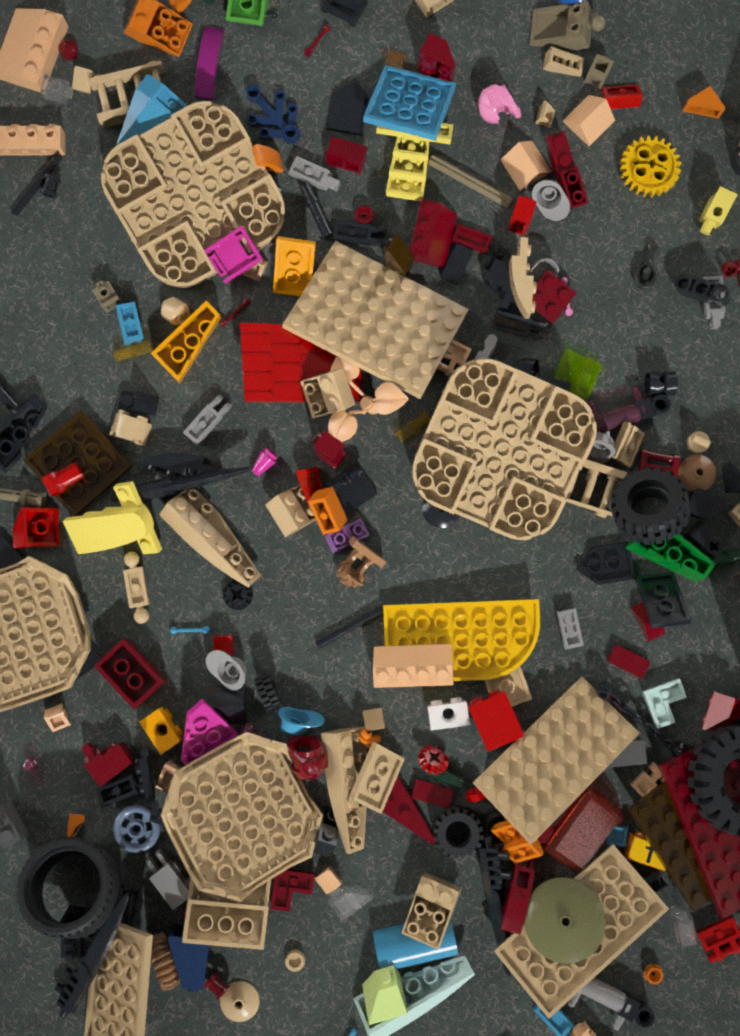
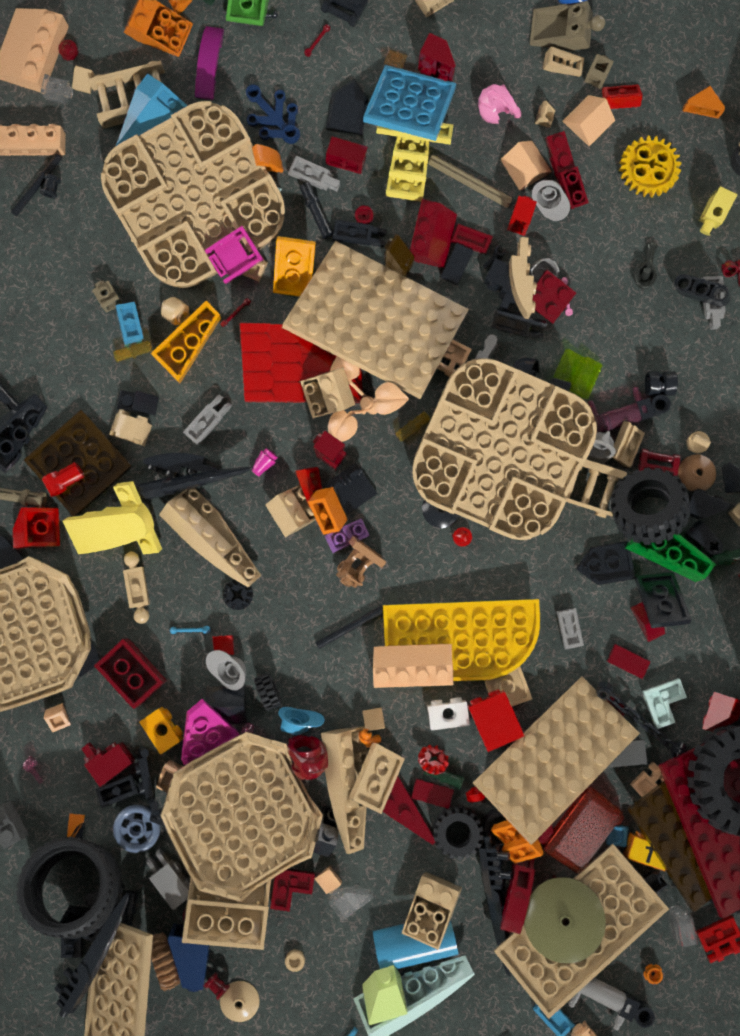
none -> red tile [453,527,472,547]

